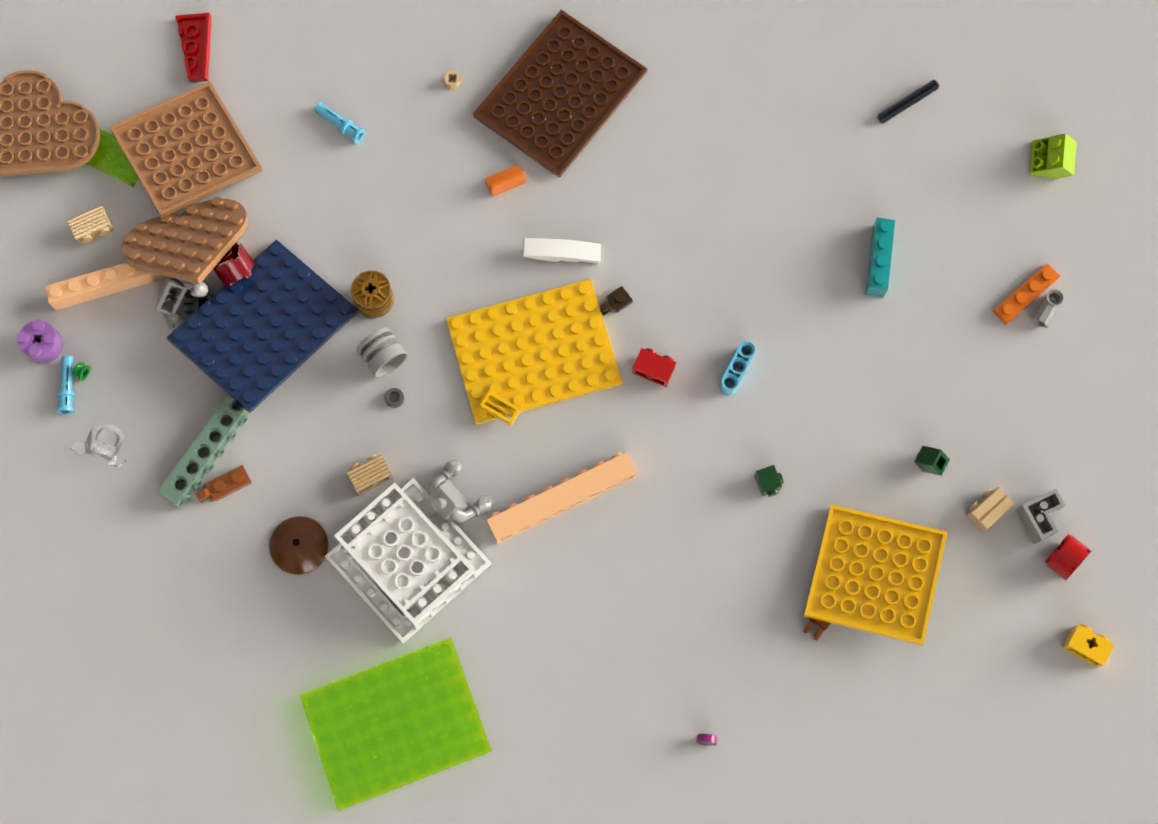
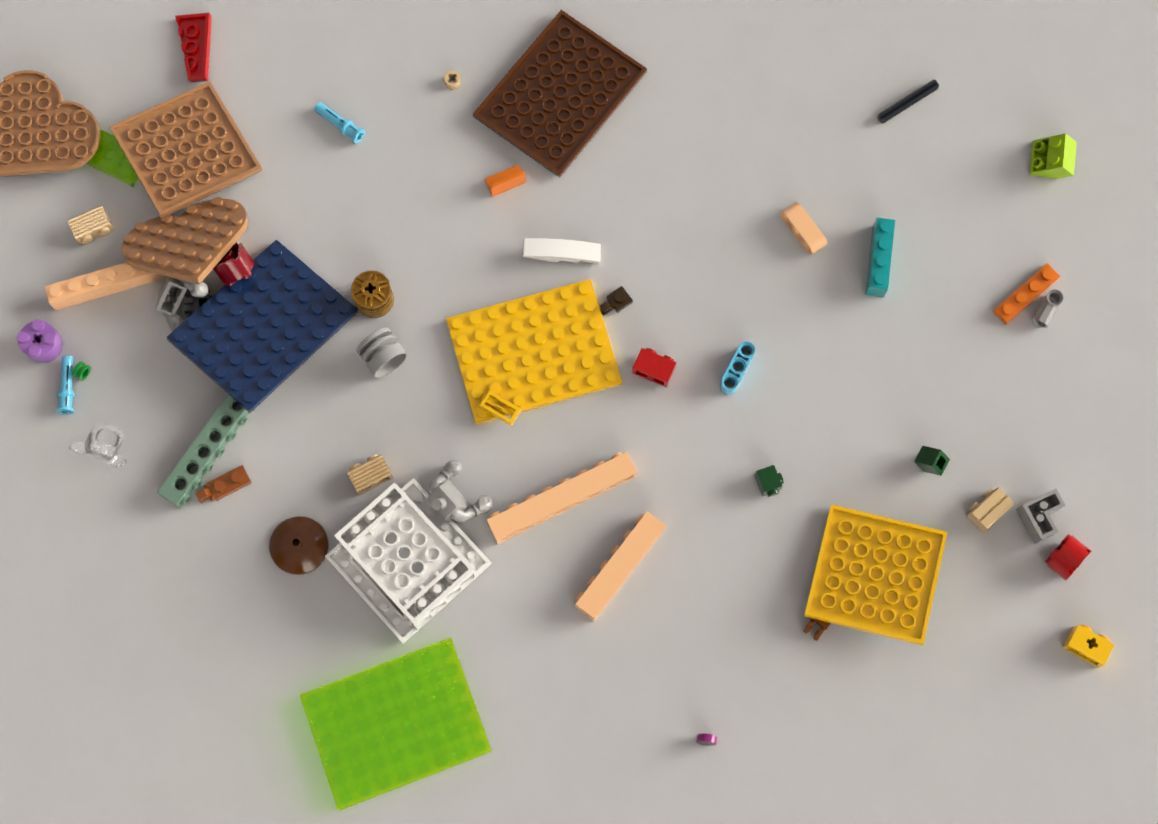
dark grey tile [385,388,404,408] -> none
none -> light nougat brick [575,511,666,621]
none -> light nougat beam [780,202,827,255]

